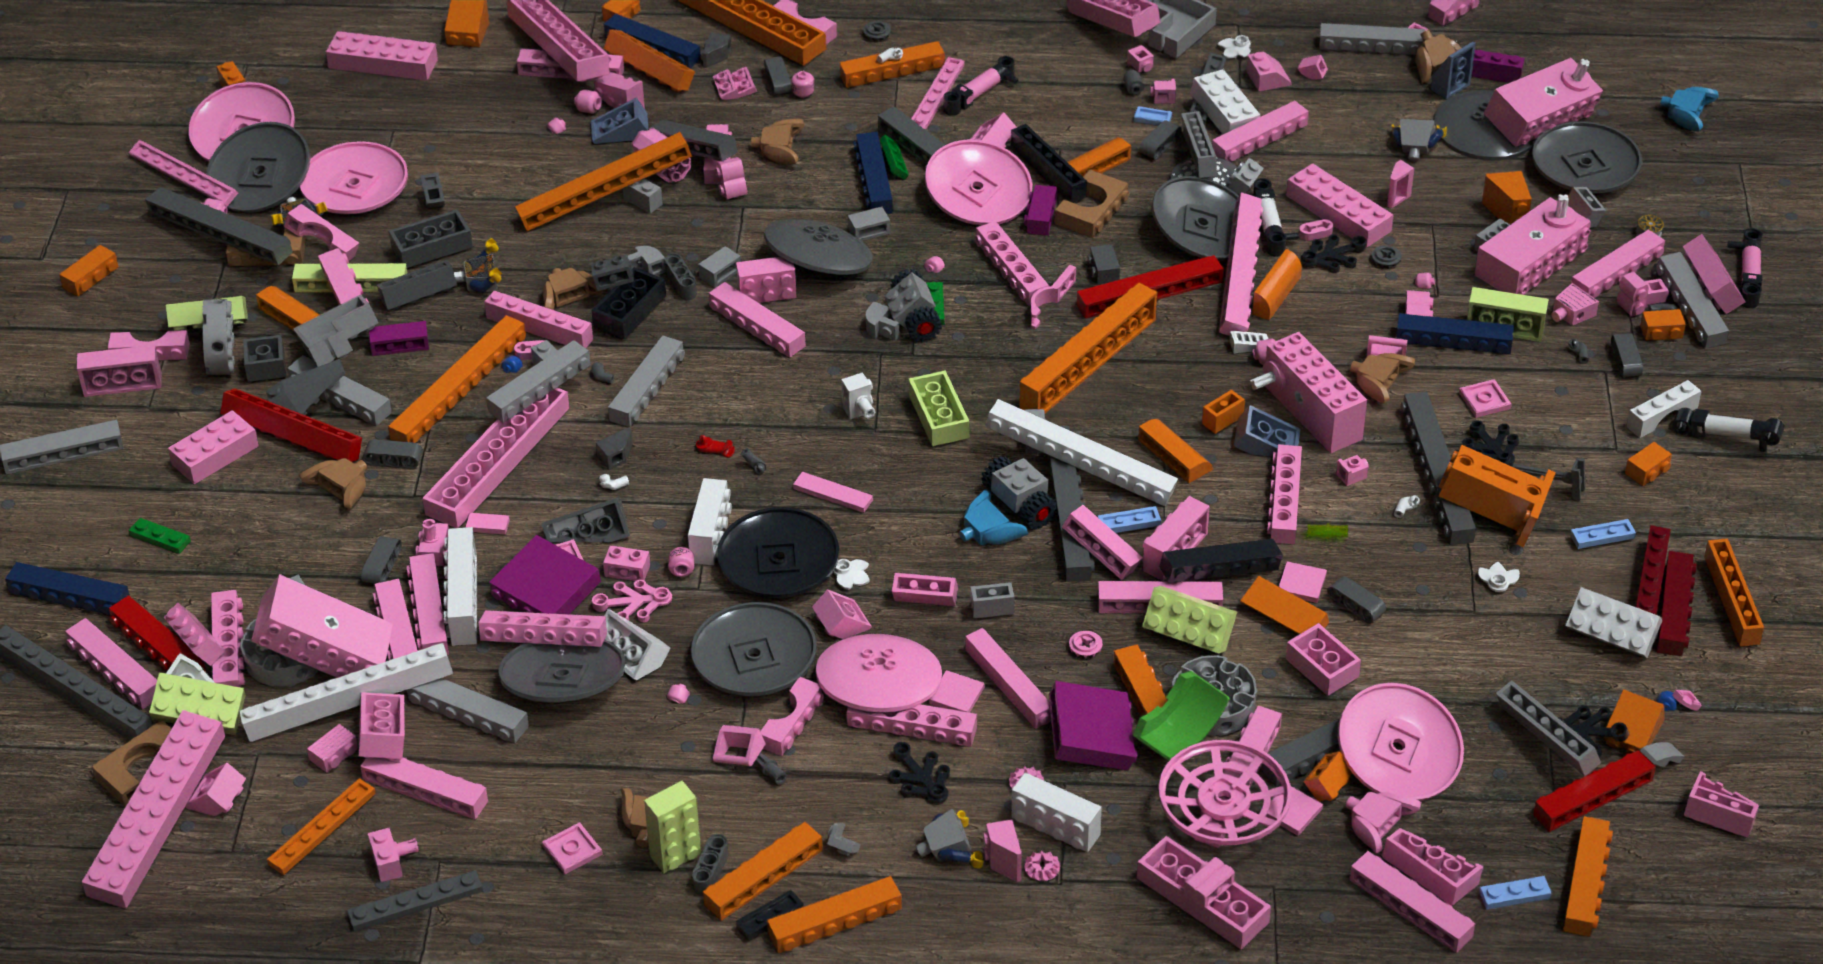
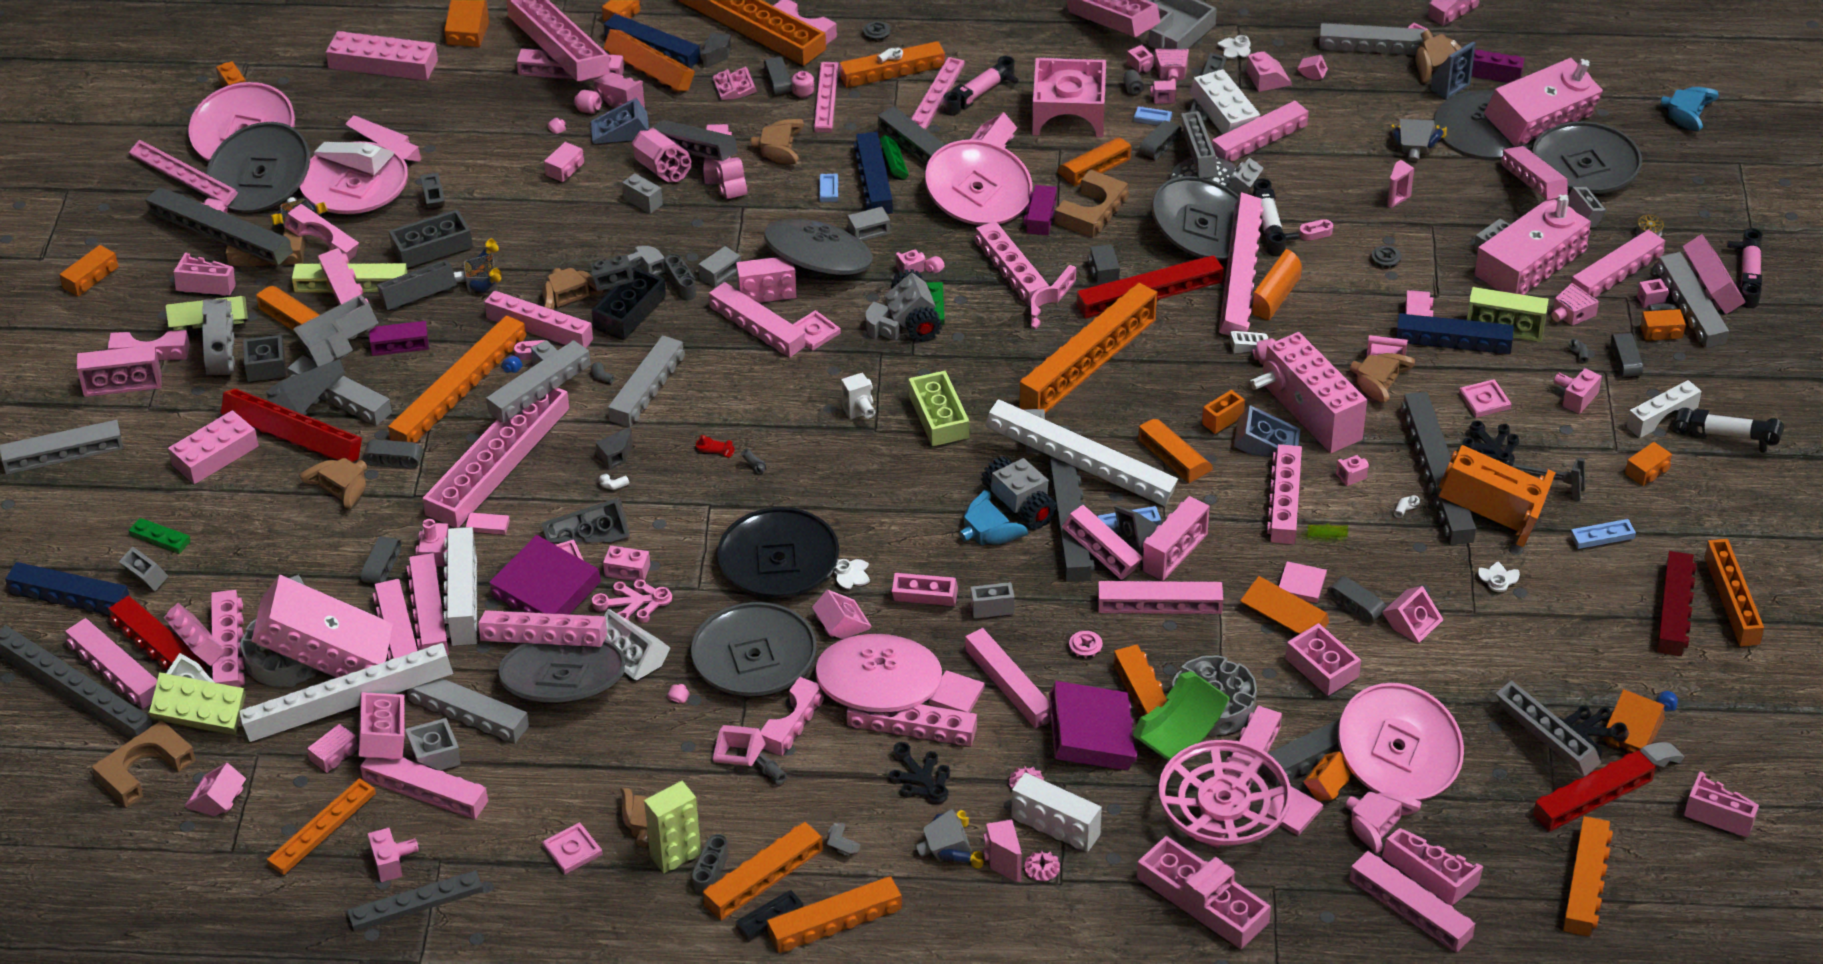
bright pink brick [82,710,225,909] -> none
orange brick [515,132,692,231] -> none
bright pink head [668,547,695,577] -> none
white brick [688,478,732,565] -> none
bright pink tile [793,472,873,513] -> none
black brick [1011,124,1087,203] -> none
yellowish green brick [1142,586,1237,653] -> none
black brick [1159,539,1283,583] -> none
bright pink brick [1286,163,1393,248] -> none
black plant [1300,234,1367,273] -> none
bright pink piece [1415,273,1435,289] -> none
light blue plate [1479,876,1551,910] -> none
orange slope [1482,171,1532,225] -> none
white brick [1566,587,1662,658] -> none
bright pink brick [1617,272,1649,317] -> none
dark red brick [1636,525,1671,615] -> none
bright pink tile [1672,690,1702,711] -> none
none -> light grey brick [119,546,168,591]
none -> bright pink wedge [174,253,236,296]
none -> white wedge [314,142,394,175]
none -> bright pink wedge [346,115,421,162]
none -> light grey slope [405,718,460,770]
none -> bright pink brick [544,142,584,182]
none -> bright pink tile [793,310,841,351]
none -> bright pink tile [814,62,838,133]
none -> light blue tile [820,174,838,202]
none -> bright pink brick [896,249,926,273]
none -> bright pink piece [1033,58,1106,137]
none -> dark grey slope [1114,505,1158,552]
none -> bright pink torso [1155,49,1188,83]
none -> bright pink slope [1382,586,1443,643]
none -> bright pink brick [1501,146,1568,200]
none -> bright pink brick [1554,368,1602,414]

